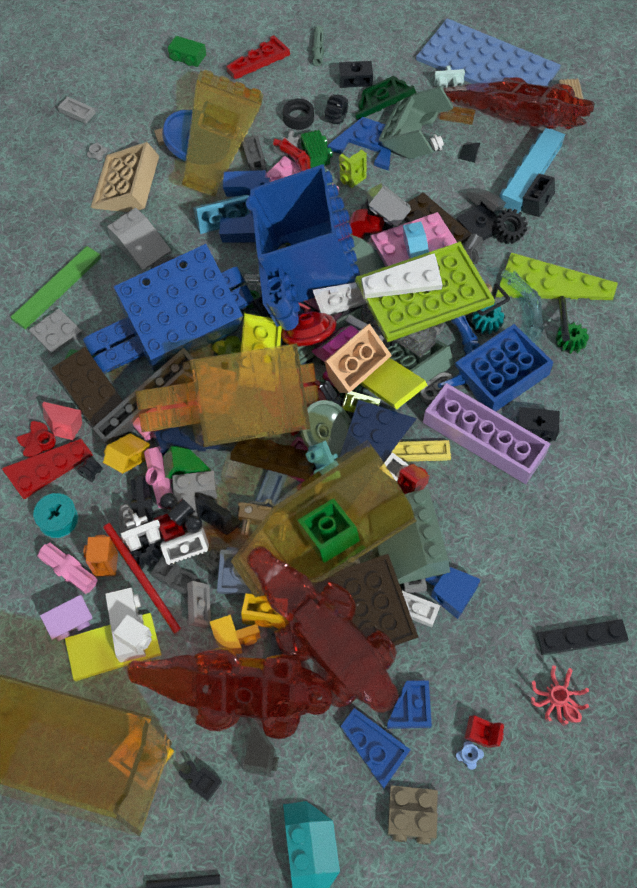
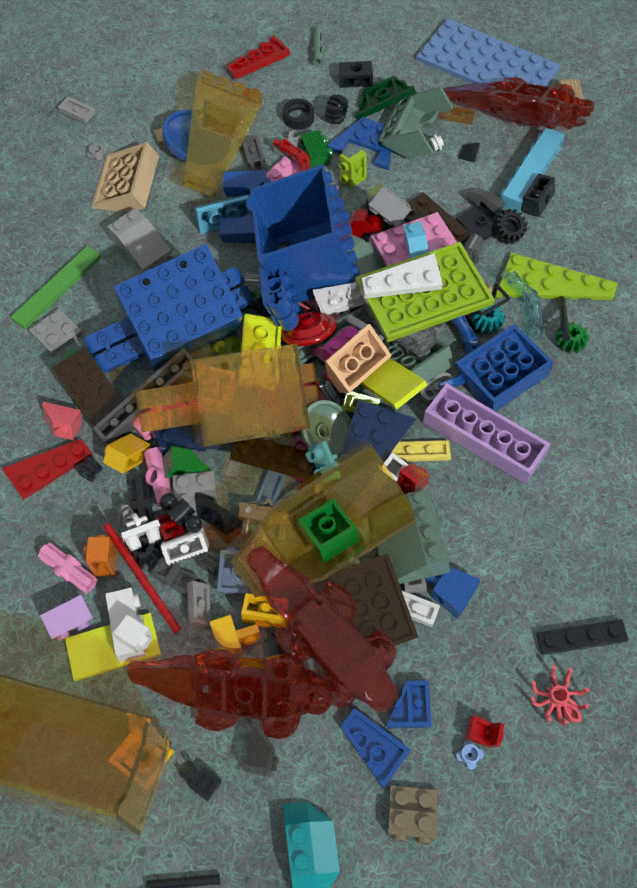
red plate [17,421,56,457] -> none
teal piece [33,493,79,538] -> none
green brick [168,35,206,67] -> none
light aqua hips [434,66,465,91] -> none
black brick [516,407,560,442] -> none

